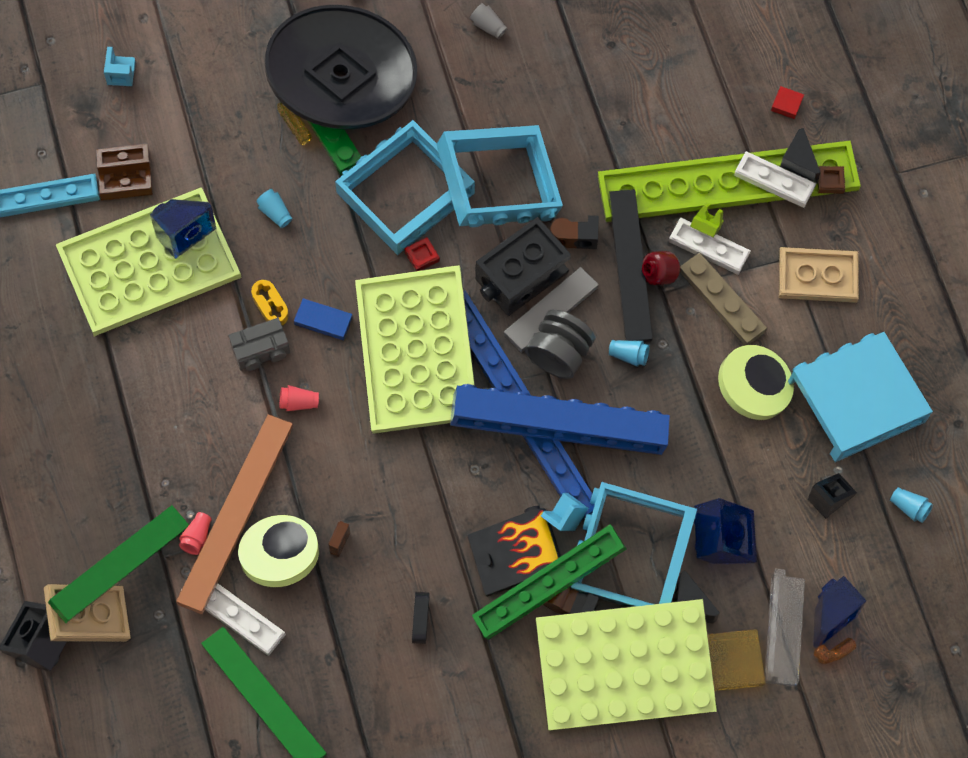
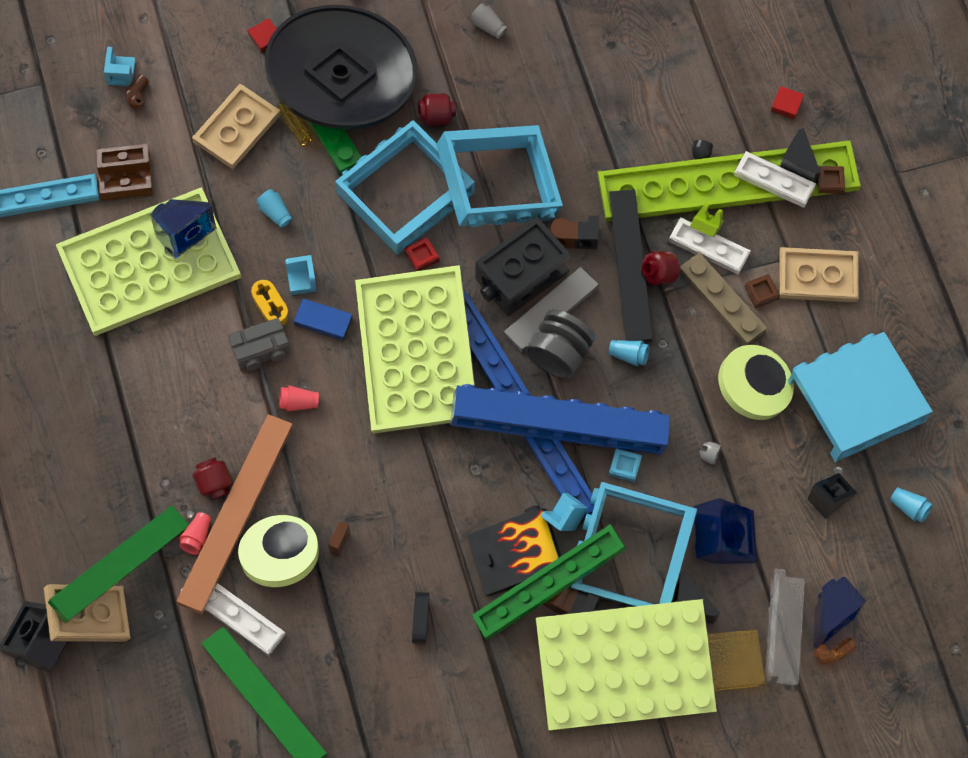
none -> reddish brown arm [125,74,149,110]
none -> tan plate [192,84,281,169]
none -> dark red head [193,457,233,500]
none -> red tile [248,18,277,53]
none -> medium azure panel [285,255,317,296]
none -> dark red head [418,93,456,127]
none -> medium azure tile [609,448,642,483]
none -> black hinge [692,140,713,159]
none -> light grey hinge [699,442,722,465]
none -> reddish brown tile [744,274,780,309]

